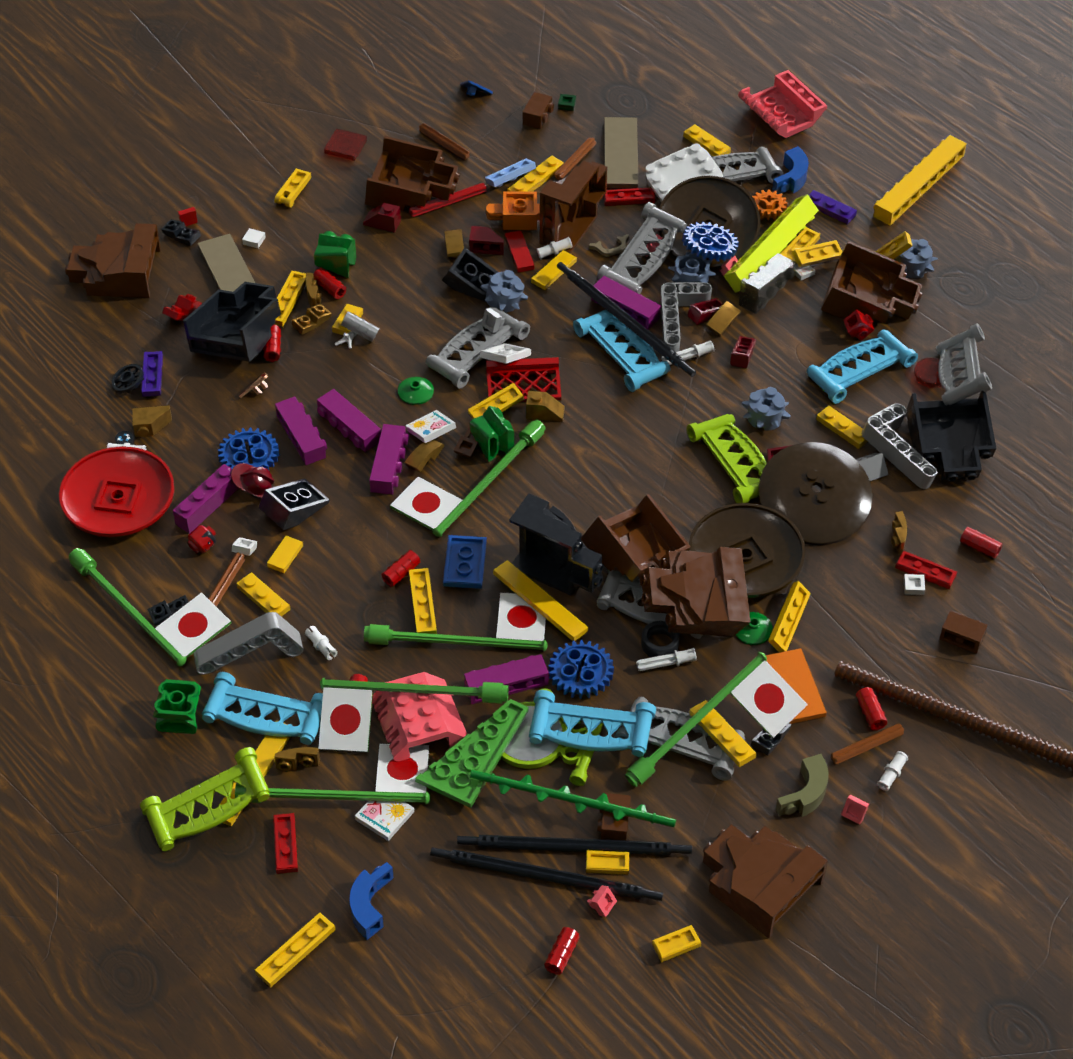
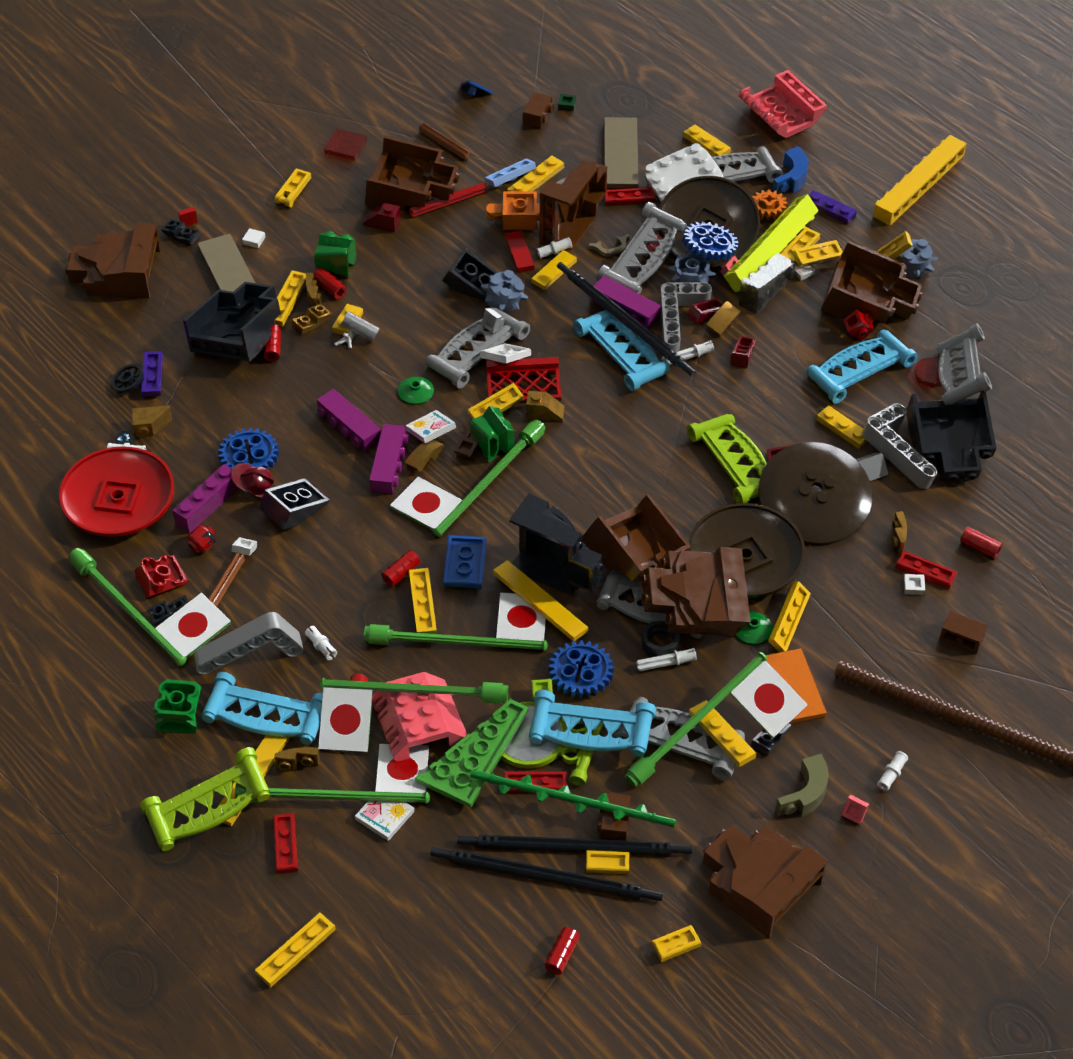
red slope [162,294,202,321] -> none
yellow plate [237,572,290,617] -> none
light nougat piece [239,373,268,398] -> none
yellow tile [267,536,303,573] -> none
magenta brick [275,396,327,465] -> none
blue arch [350,862,394,940] -> none
pearl gold slope [445,229,464,258] -> none
magenta brick [464,654,549,704] -> none
dark red slope [469,226,504,255] -> none
dark orange axle [554,137,597,180] -> none
coral tile [587,885,617,917] -> none
sand blue brick [742,387,791,431] -> none
dark orange axle [831,724,904,764] -> none
red axle [856,687,888,730] -> none
none -> red slope [135,555,188,598]
none -> red tile [504,771,567,793]
none -> lime tile [531,679,553,701]

